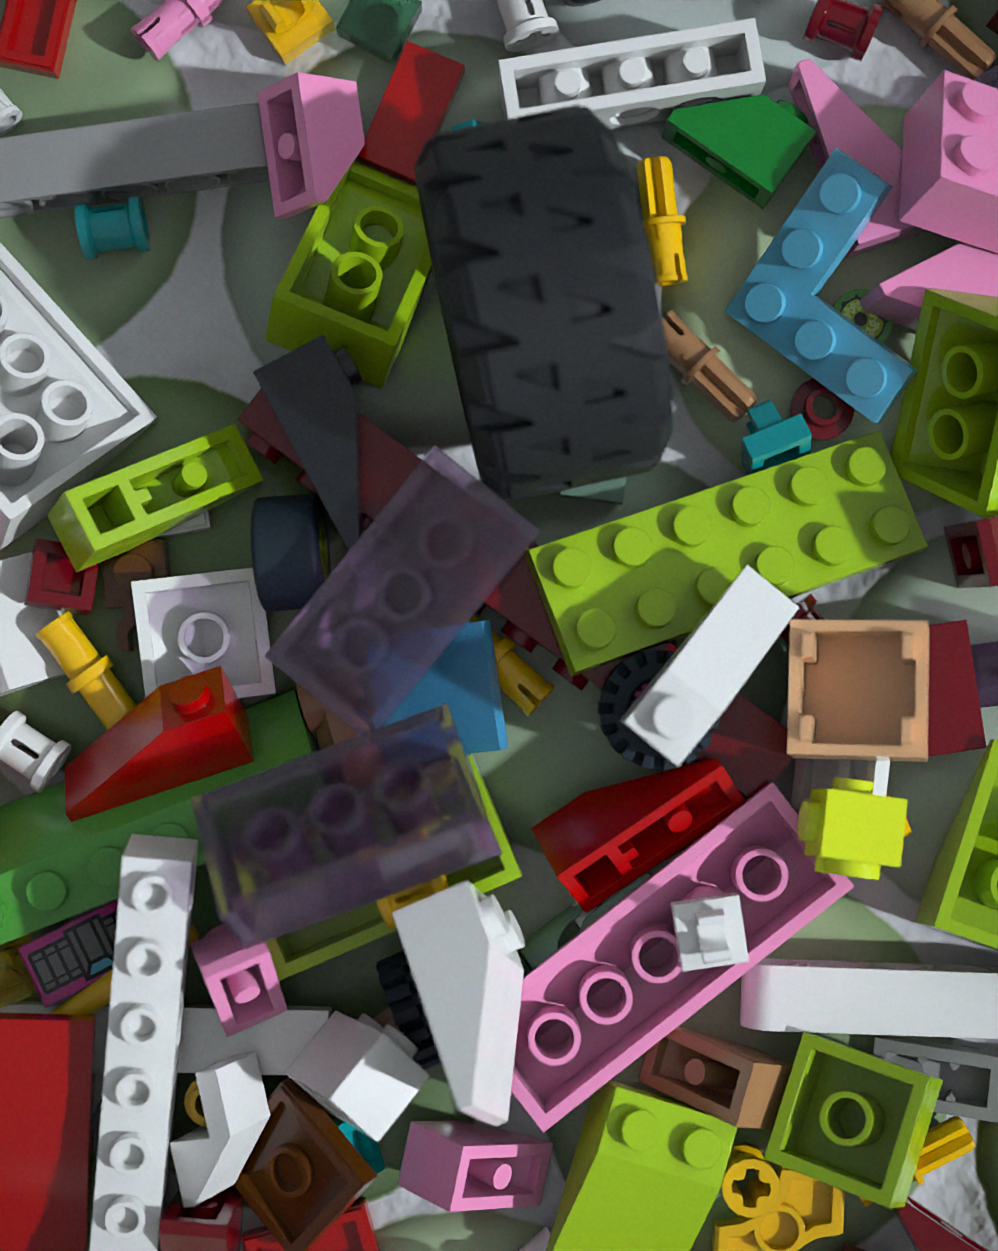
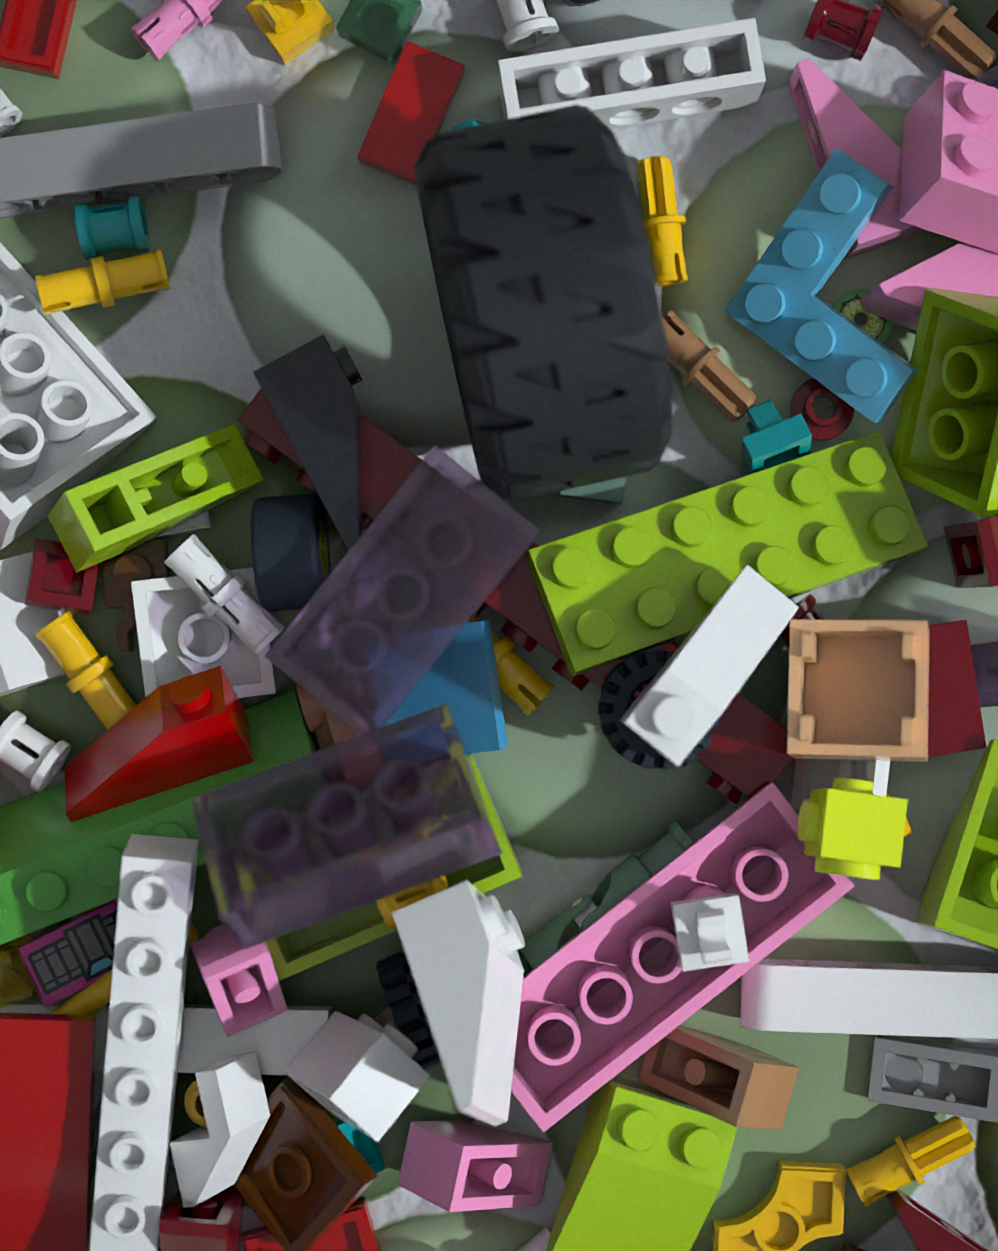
bright pink slope [257,72,365,219] -> none
lime slope [265,161,433,389] -> none
red slope [531,758,746,913] -> none
green slope [662,94,816,209] -> none
yellow bush [721,1143,780,1218] -> none
lime brick [763,1032,943,1209] -> none
none -> yellow pin [35,249,170,316]
none -> white pin [164,534,285,656]

